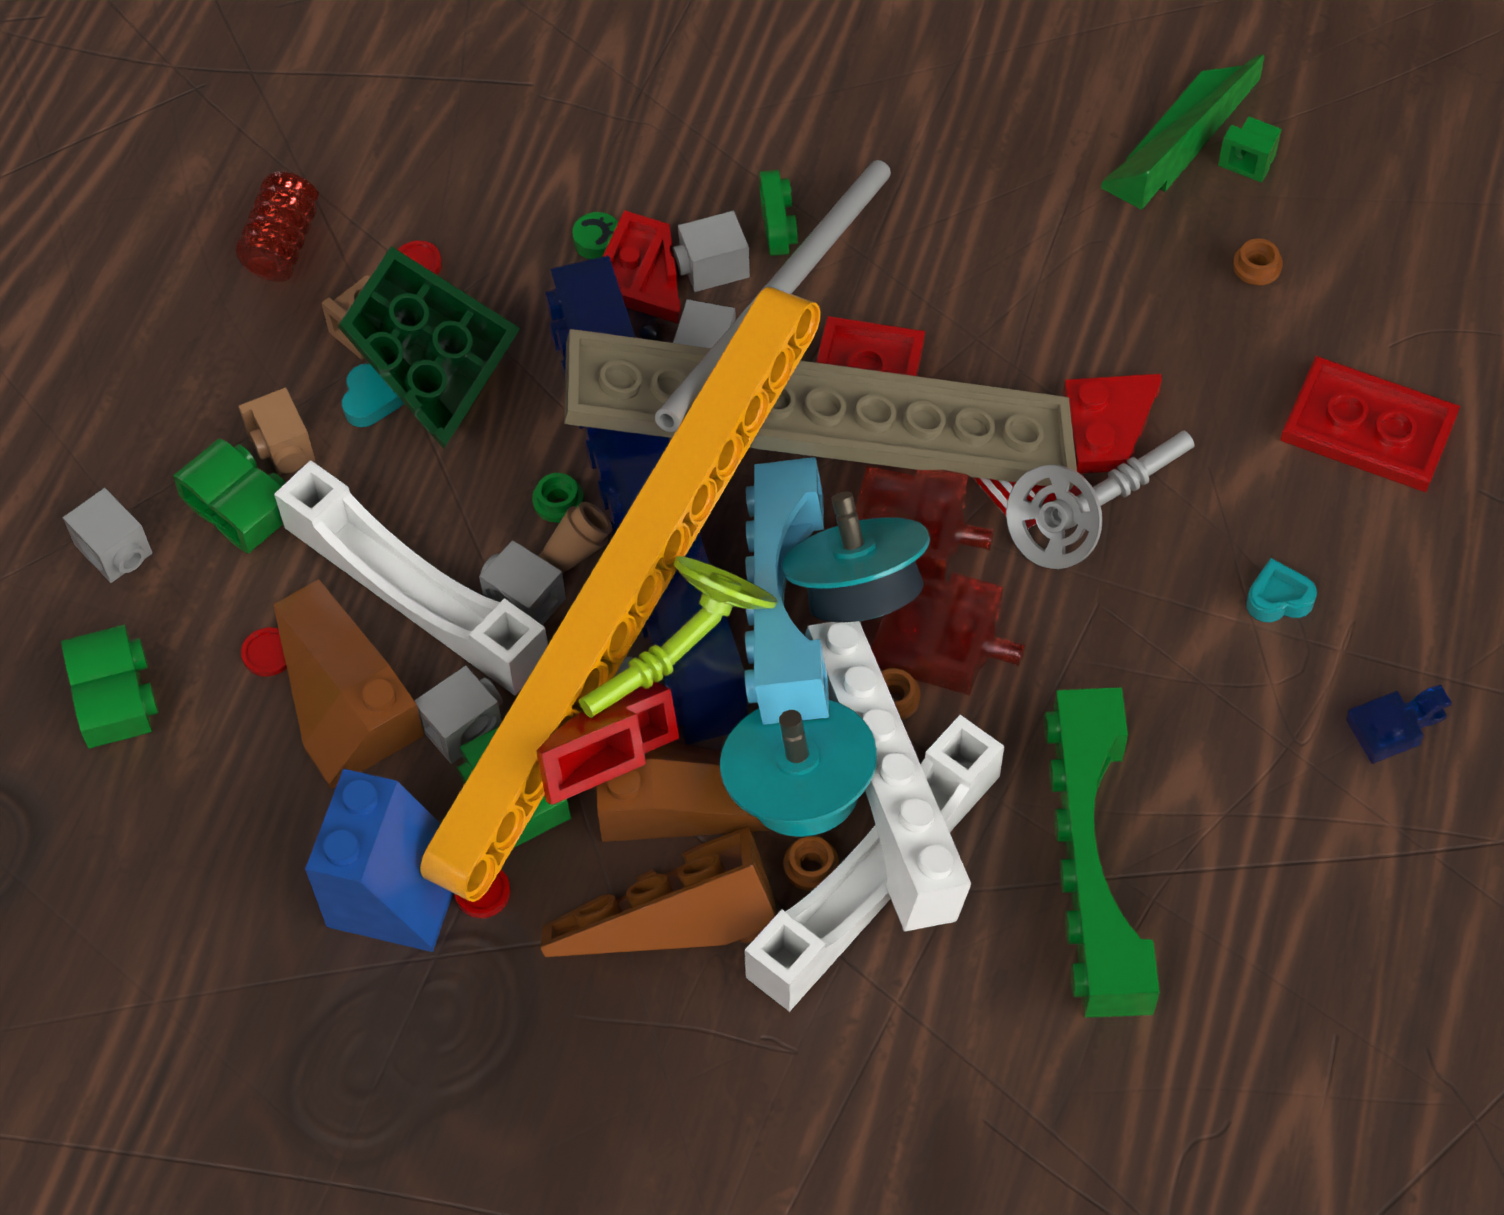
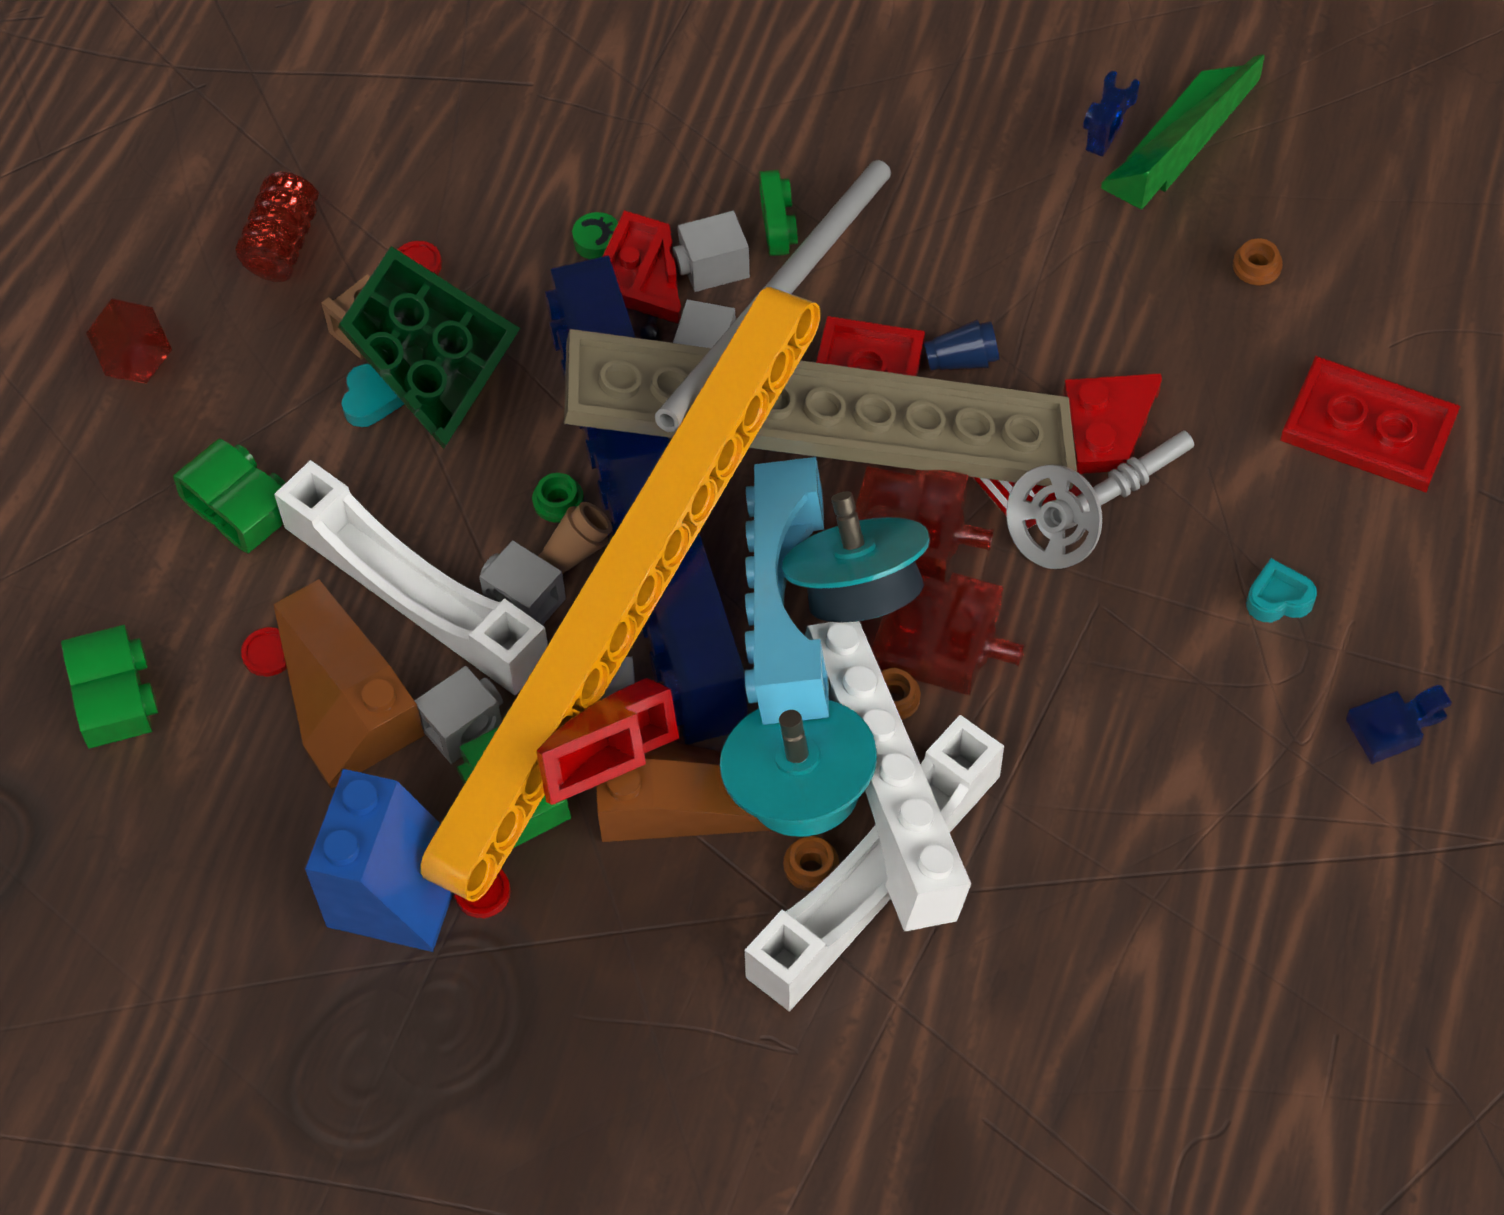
light grey brick [62,488,152,583] -> none
medium nougat brick [238,387,316,476] -> none
dark orange wedge [540,826,777,957] -> none
lime dish [579,556,778,718] -> none
green arch [1044,687,1160,1018] -> none
green piece [1218,117,1282,183] -> none
none -> clear red brick [86,299,172,384]
none -> dark blue cone [924,319,1000,371]
none -> clear blue plate [1083,71,1140,157]

